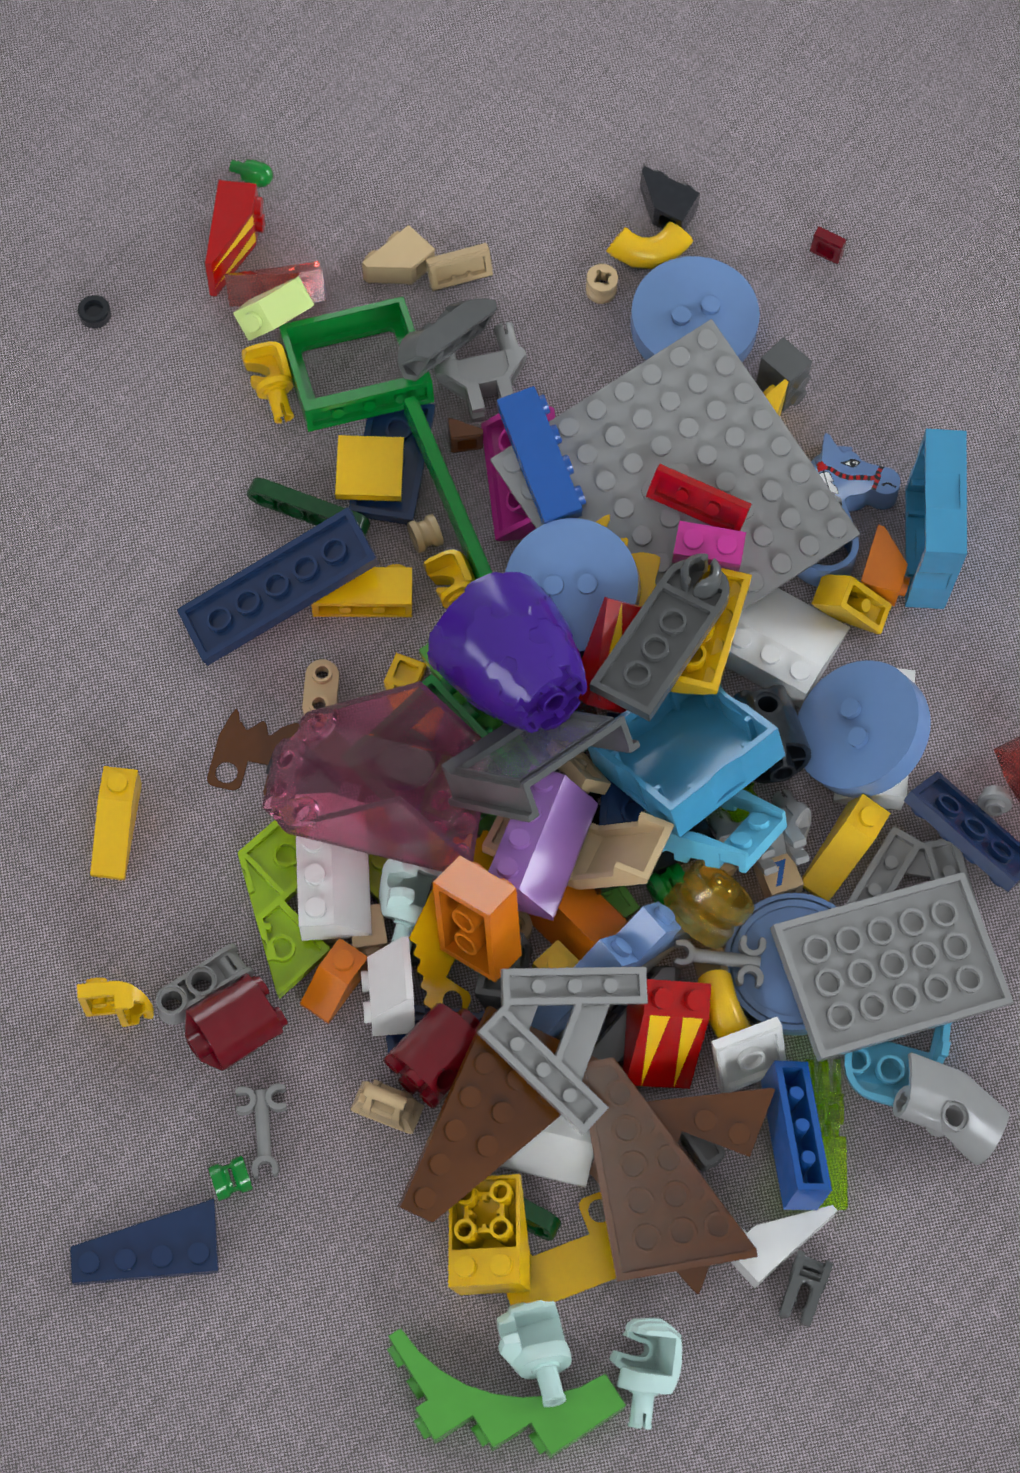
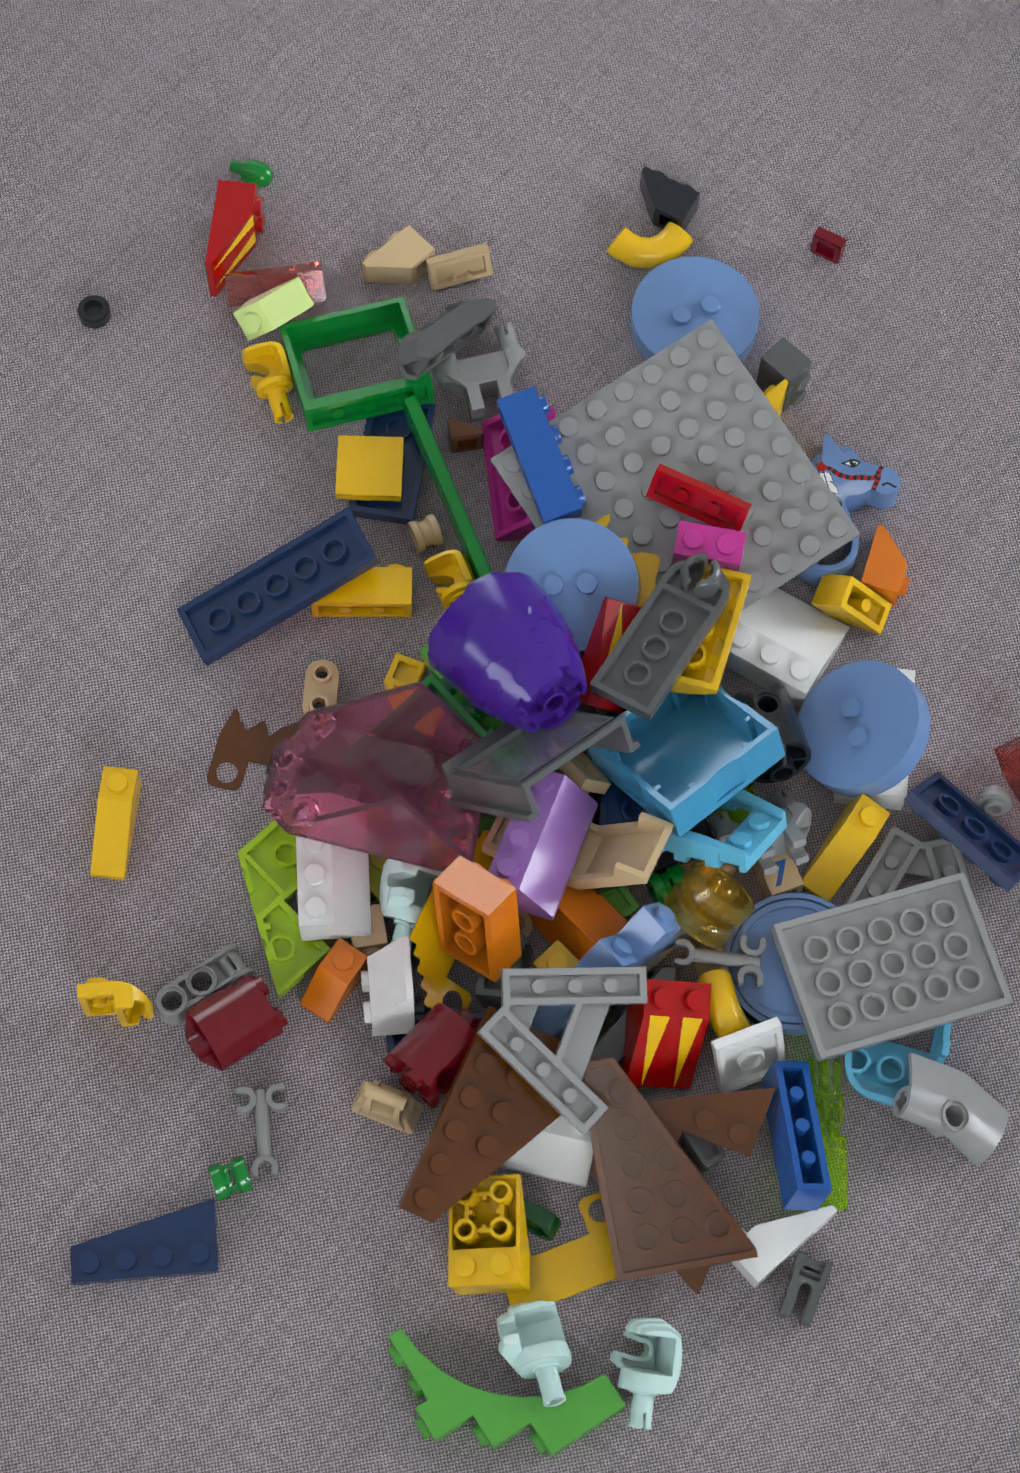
dark green beam [246,477,371,536] -> none
tan wheel [586,264,618,304] -> none
dark azure tile [905,428,967,609] -> none

